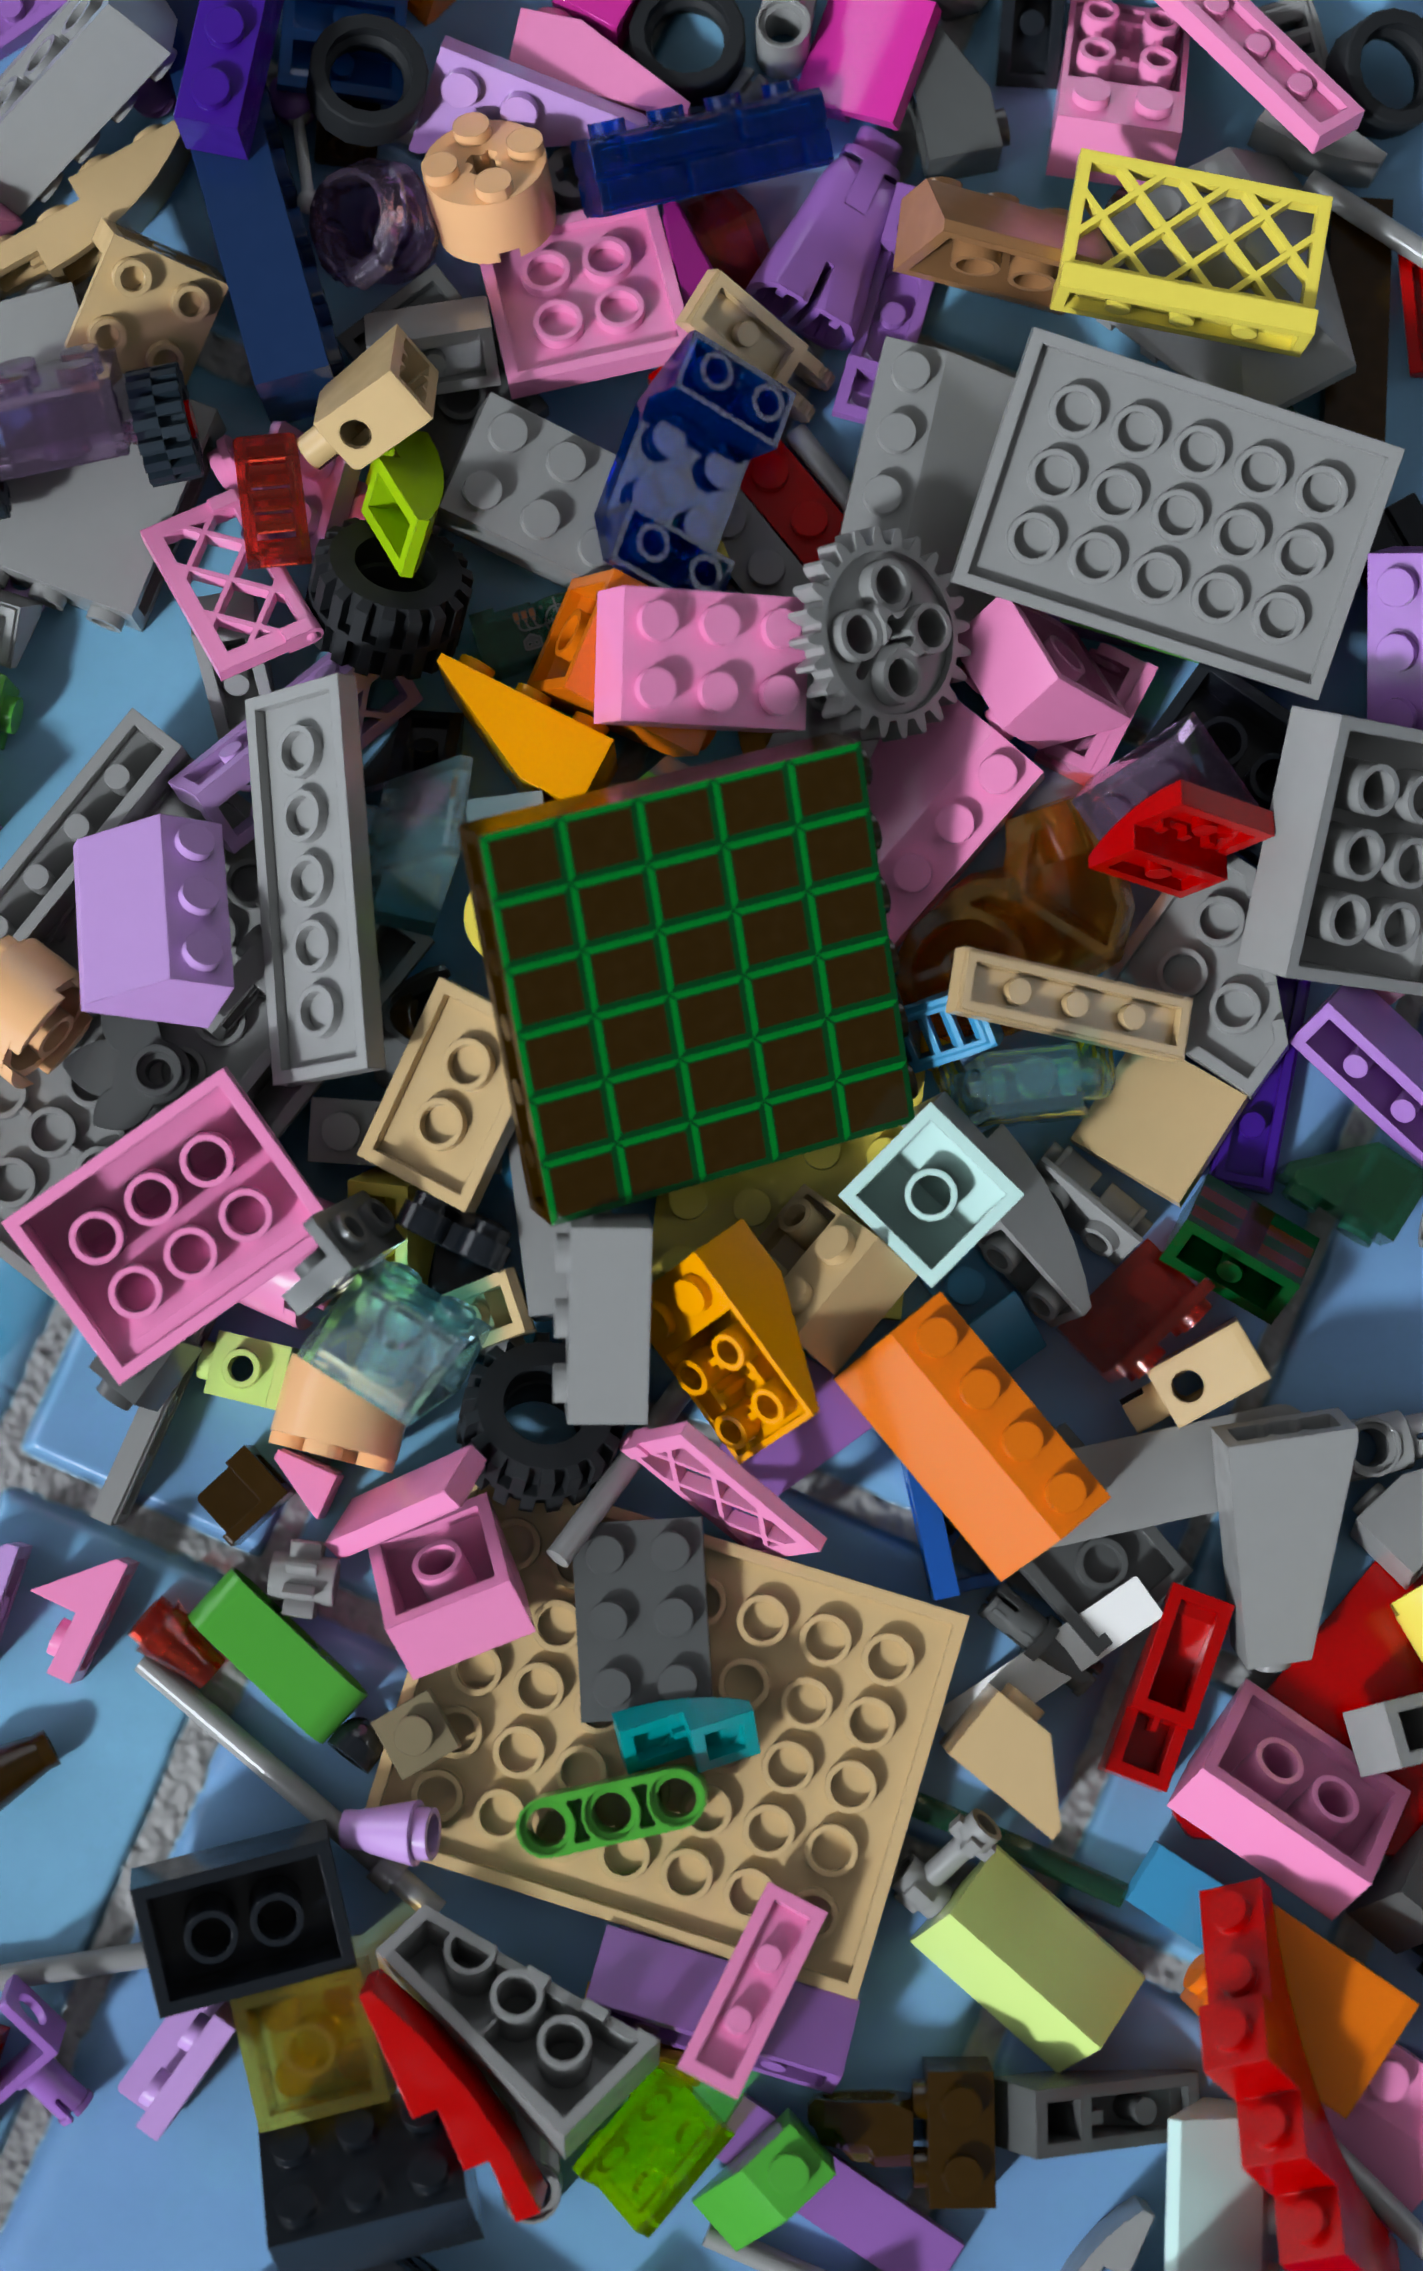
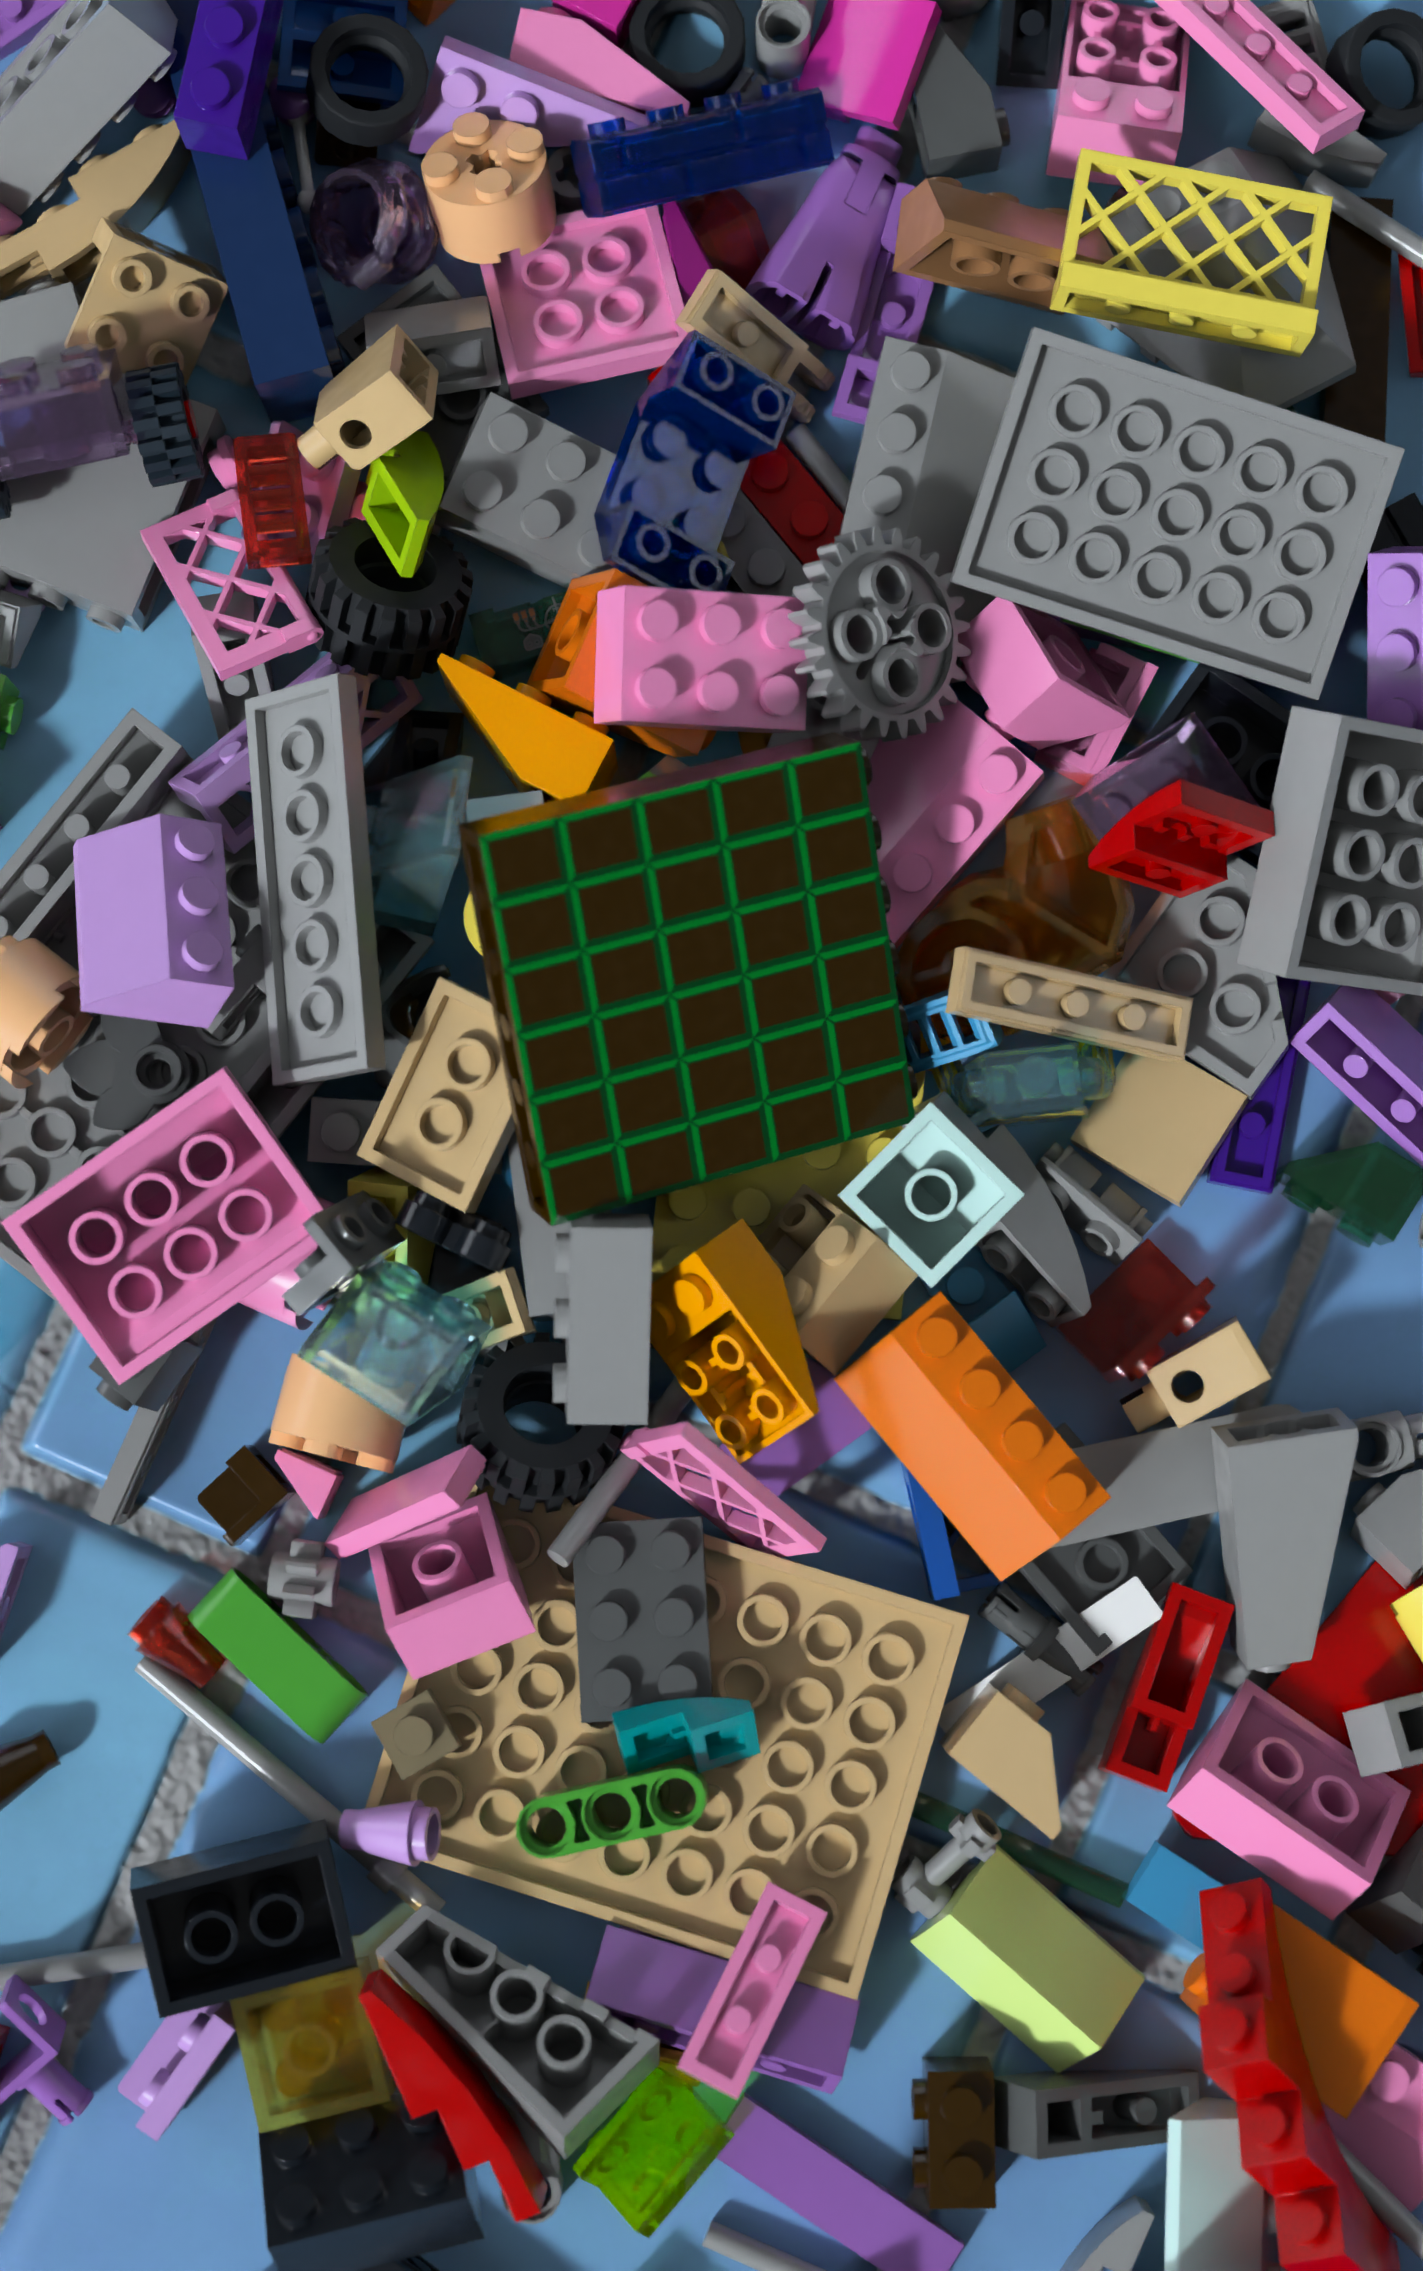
bright pink slope [30,1557,140,1684] -> none
yellowish green brick [196,1330,301,1410] -> none
black hinge [327,1717,384,1774] -> none
bright green slope [692,2107,836,2252] -> none
dark brown rock [807,2089,914,2167] -> none
dark green brick [1159,1173,1320,1325] -> none

